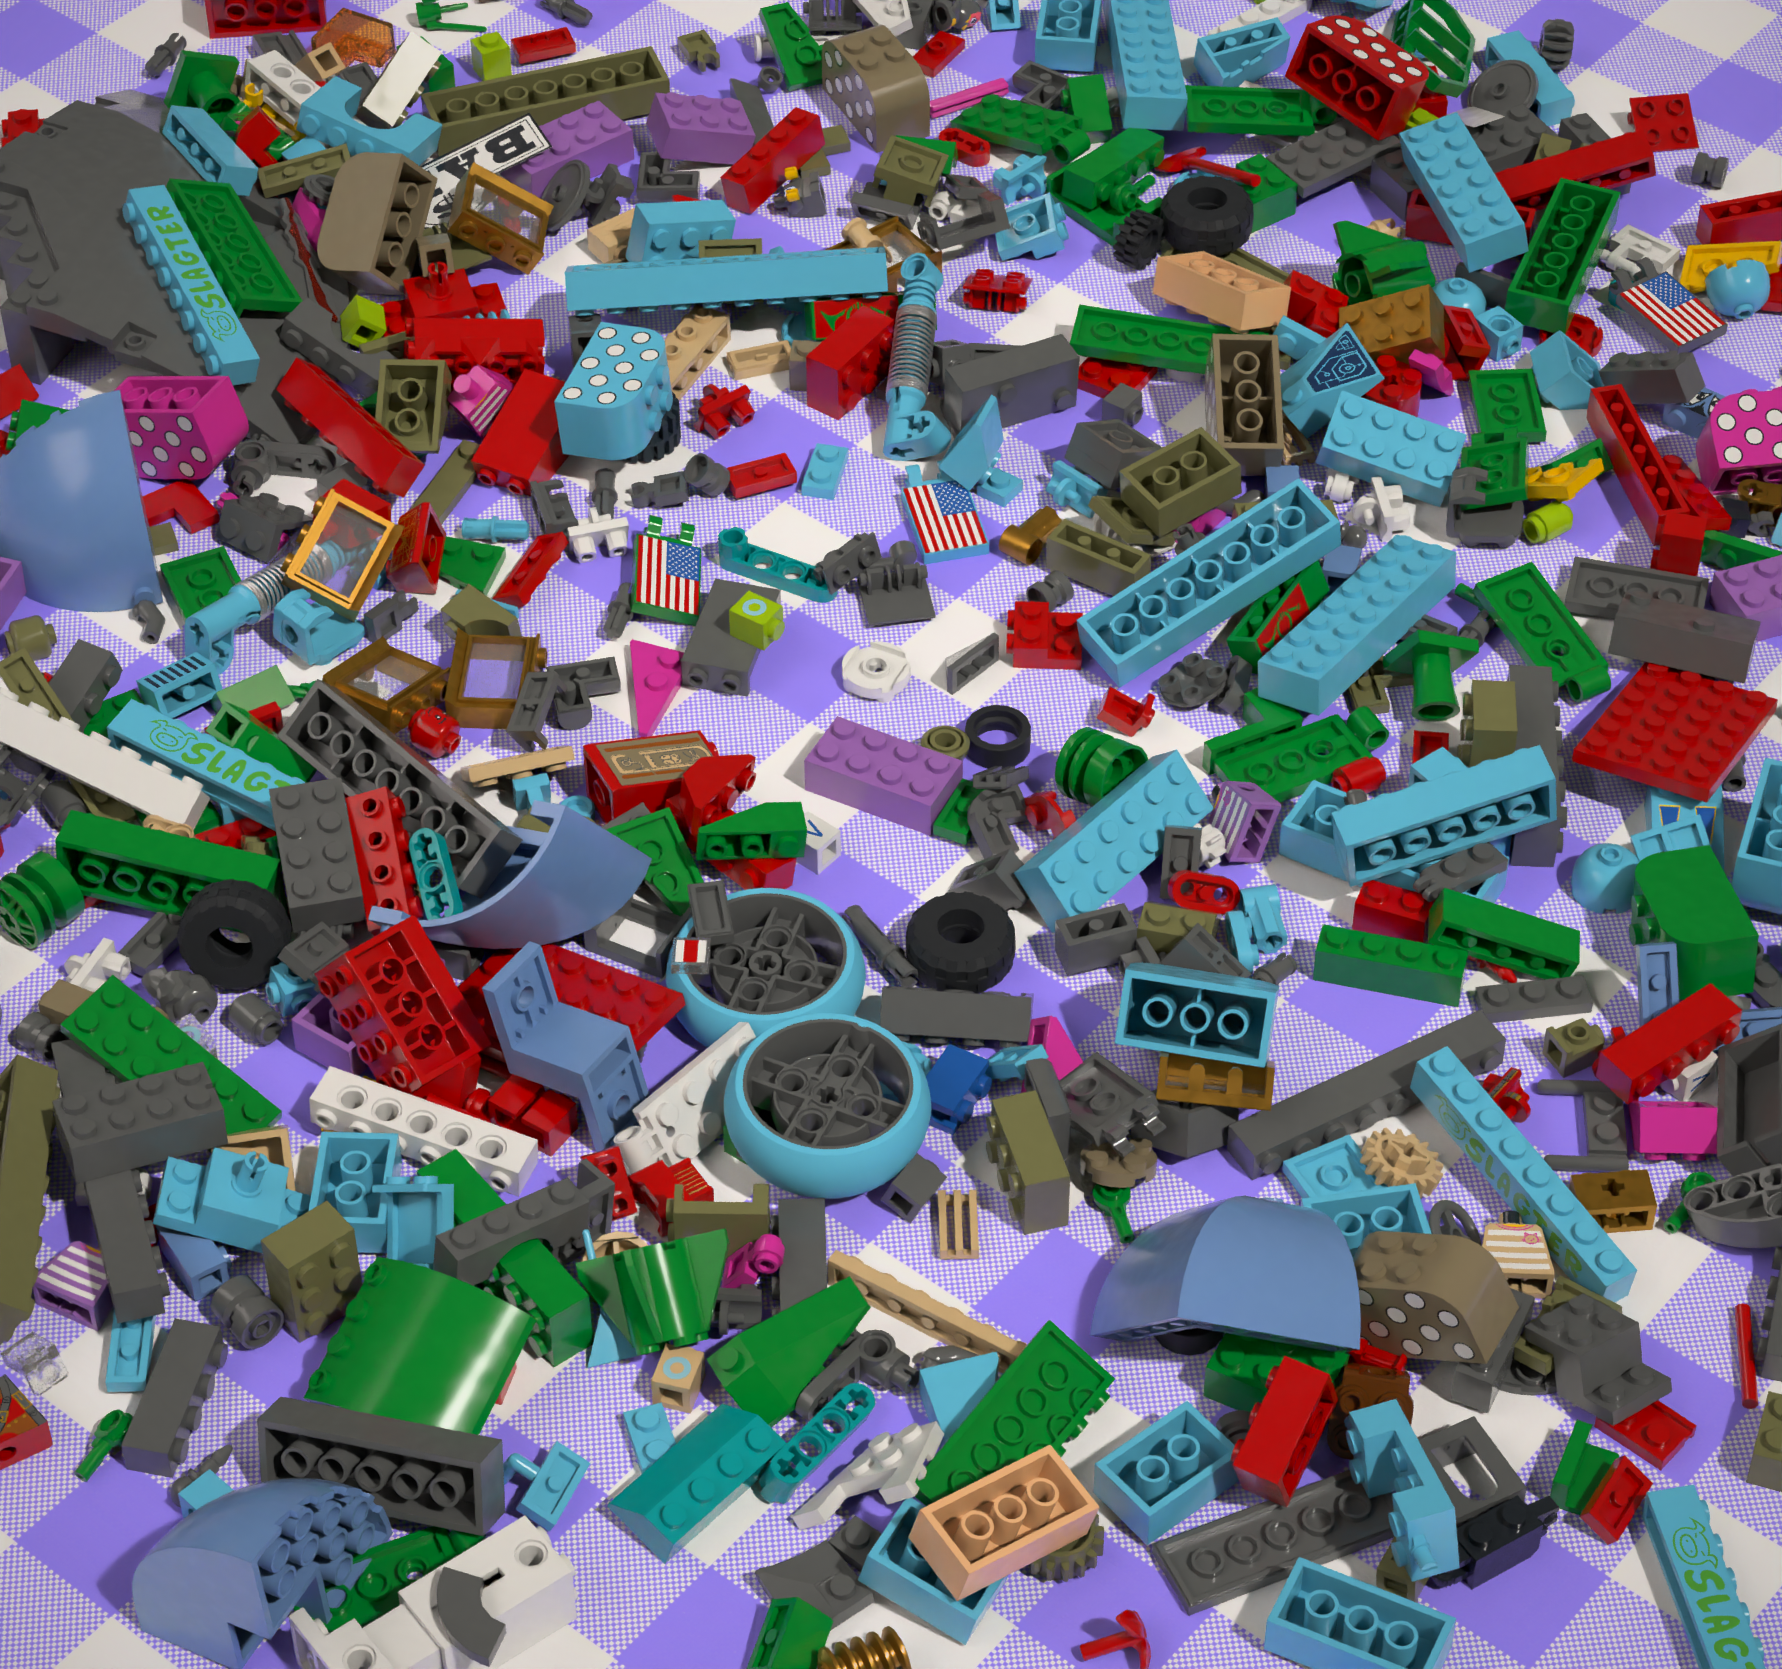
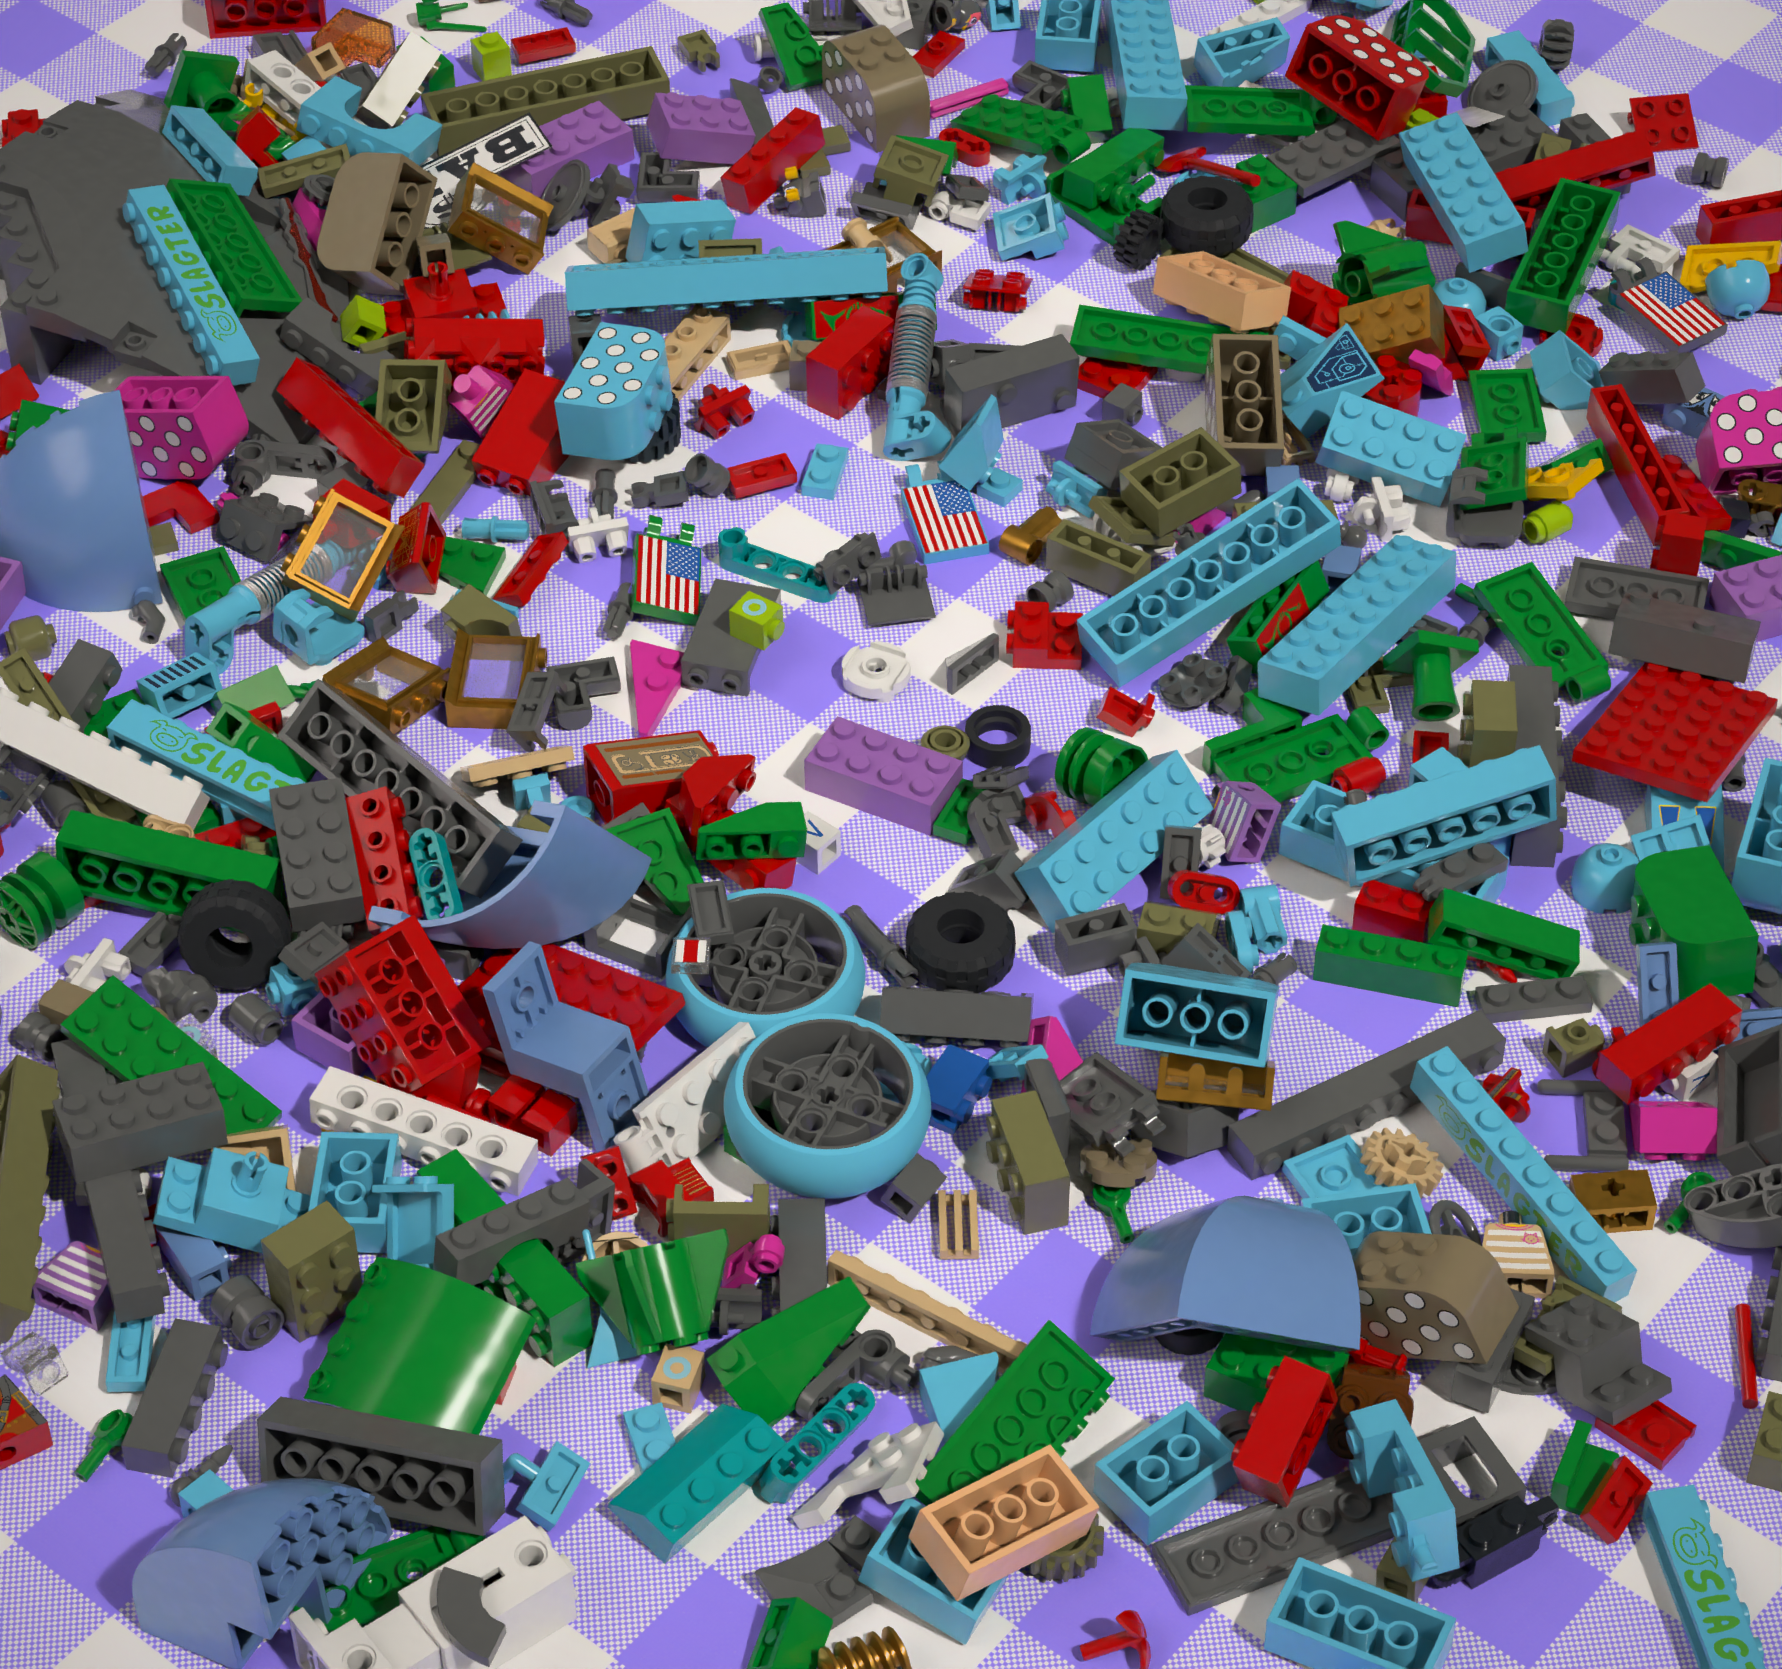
red head [407,706,461,758] -> none
dark grey panel [917,191,1010,250] -> none

